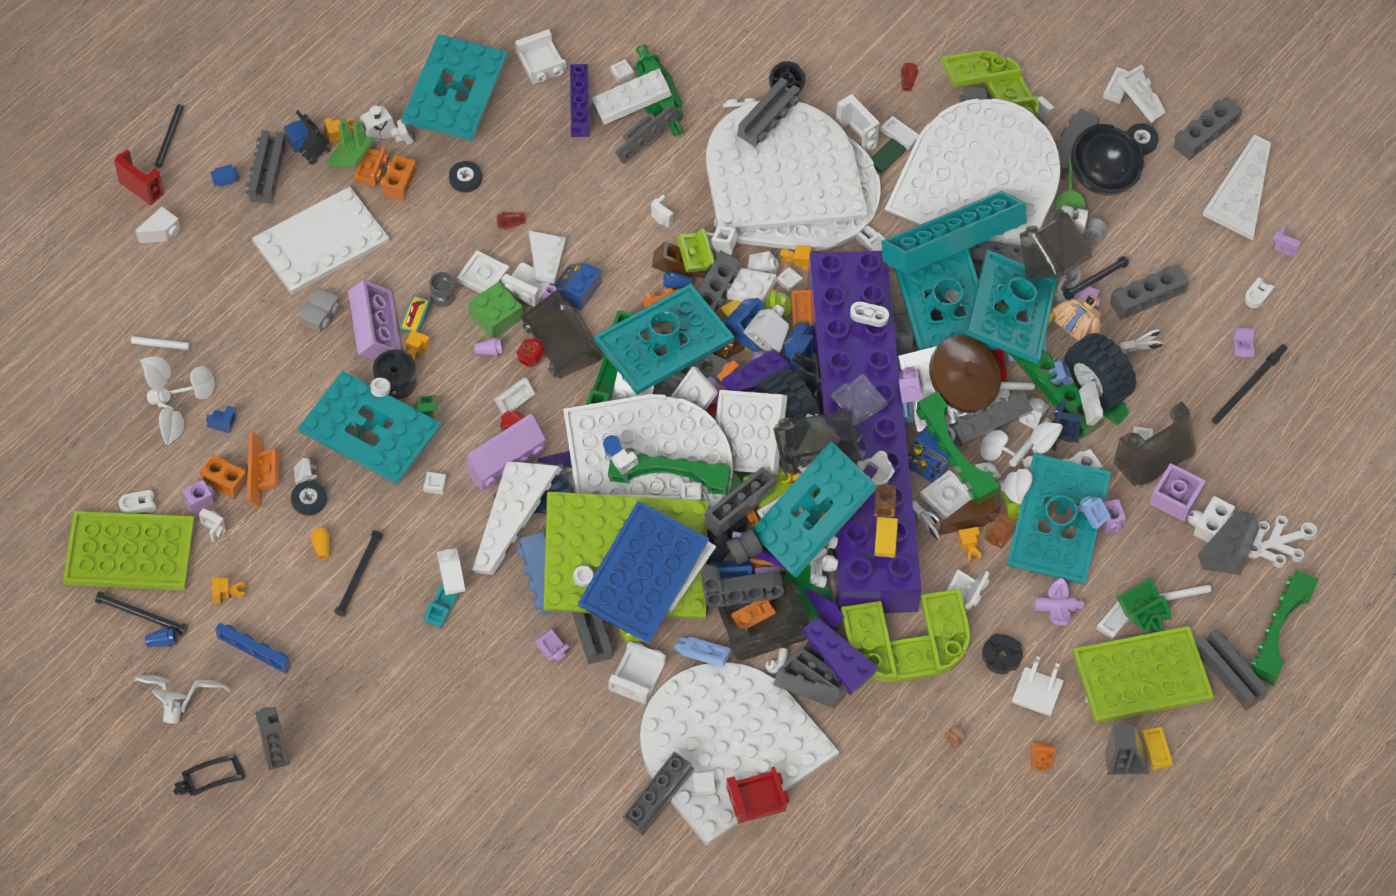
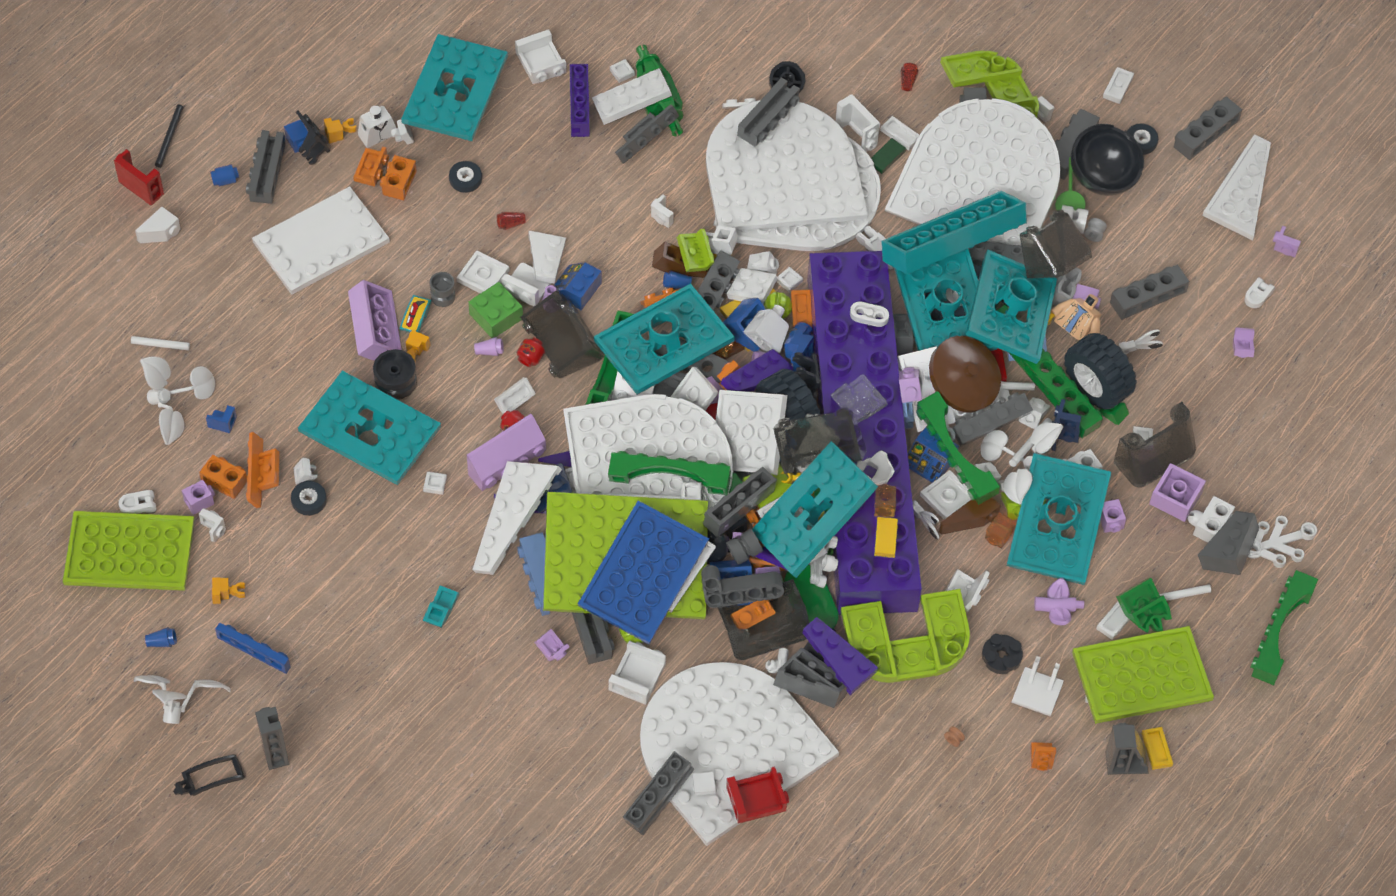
black bar [95,591,188,636] -> none
light grey brick [299,288,341,333] -> none
light orange cone [310,528,330,559] -> none
bright green plate [326,120,374,167] -> none
black bar [334,530,383,617] -> none
white tile [370,378,390,397] -> none
green tile [417,395,437,419] -> none
white slope [437,548,465,595] -> none
white tile [573,566,594,587] -> none
leg [603,435,639,475] -> none
light blue hinge [674,637,731,667] -> none
light orange piece [780,245,813,270] -> none
dark purple sticker [804,588,845,630] -> none
light orange piece [957,527,981,563] -> none
medium blue tile [1049,360,1073,386] -> none
black bar [1063,256,1129,300] -> none
light blue bracket [1077,496,1111,528] -> none
white plate [1079,381,1103,425] -> none
white wing [1117,64,1166,123] -> none
dark grey brick [1196,629,1268,710] -> none
black bar [1212,344,1287,424] -> none

